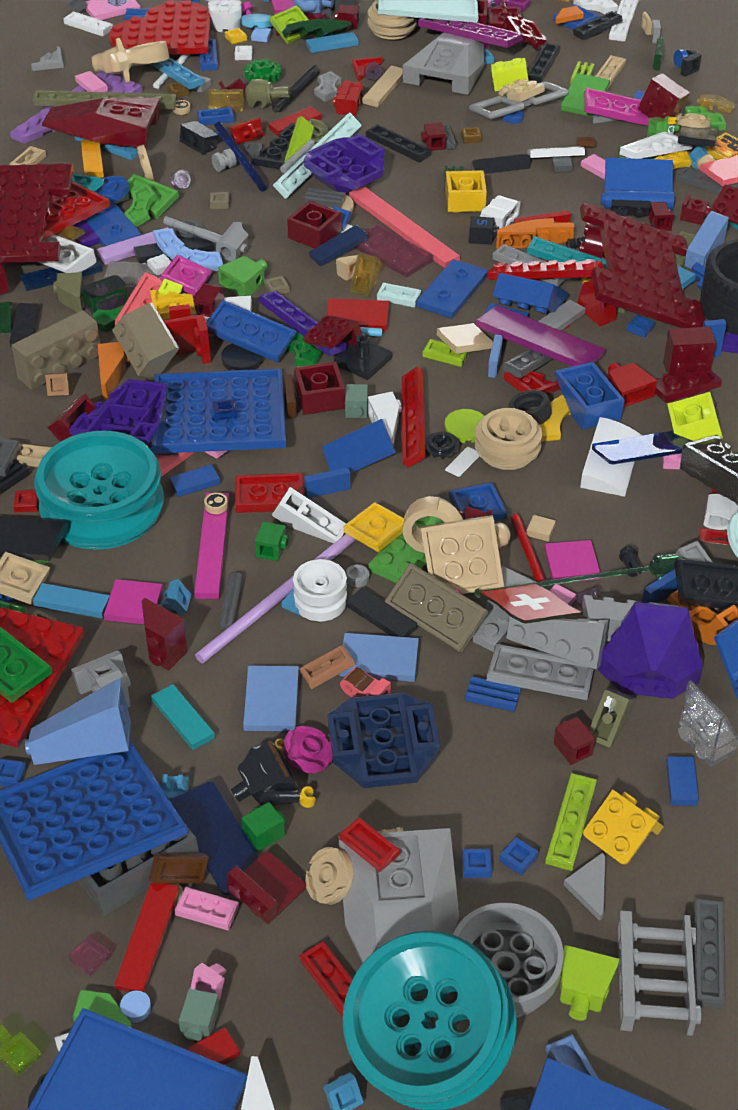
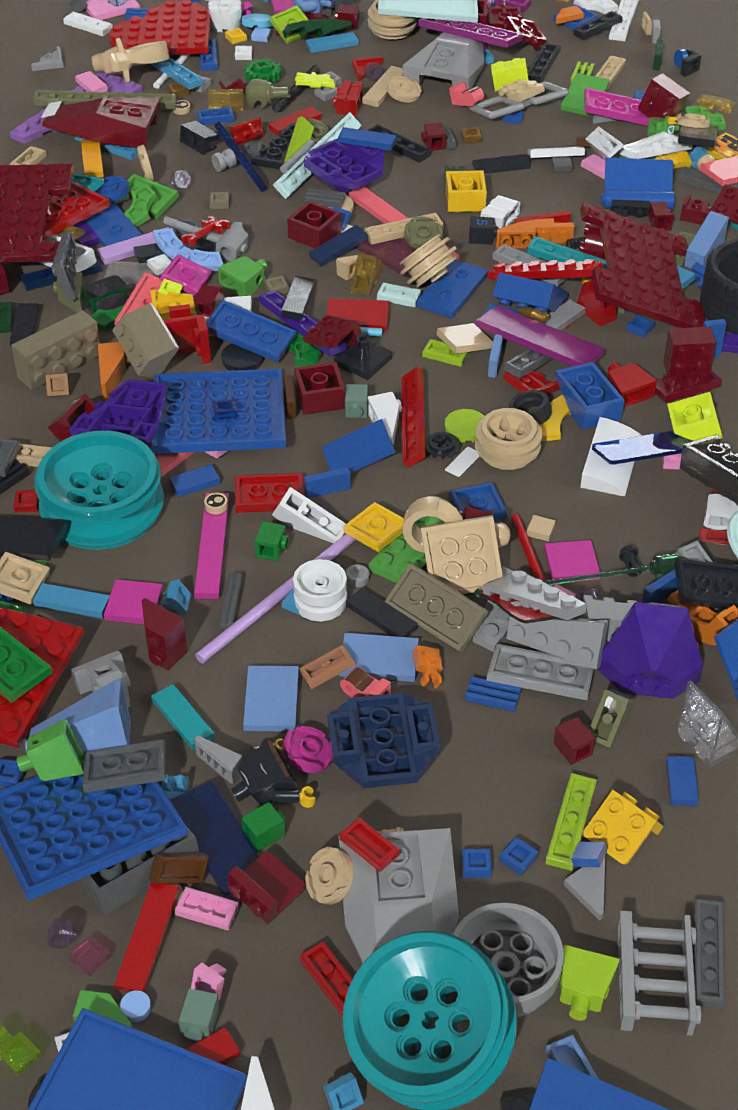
none -> bright green torso [17,719,85,781]
none -> white sticker [42,101,62,117]
none -> clear purple tile [48,918,78,949]
none -> dark grey wing [51,231,77,301]
none -> dark grey tile [82,739,166,793]
none -> red bar [181,216,230,247]
none -> light grey slope [194,736,243,785]
none -> tile [281,275,315,320]
none -> neon yellow piece [295,72,335,88]
none -> blue tile [338,127,396,151]
none -> tan tile [364,213,443,245]
none -> tan tile [387,76,421,103]
none -> tan wheel [399,233,457,288]
none -> olive tile [404,216,443,249]
none -> orange plate [413,645,443,689]
none -> coral leg [449,82,484,107]
none -> light grey wing [483,571,586,620]
none -> pearl gold arm [518,306,549,324]
none -> blue tile [571,842,607,867]
none -> white slope [585,126,624,160]

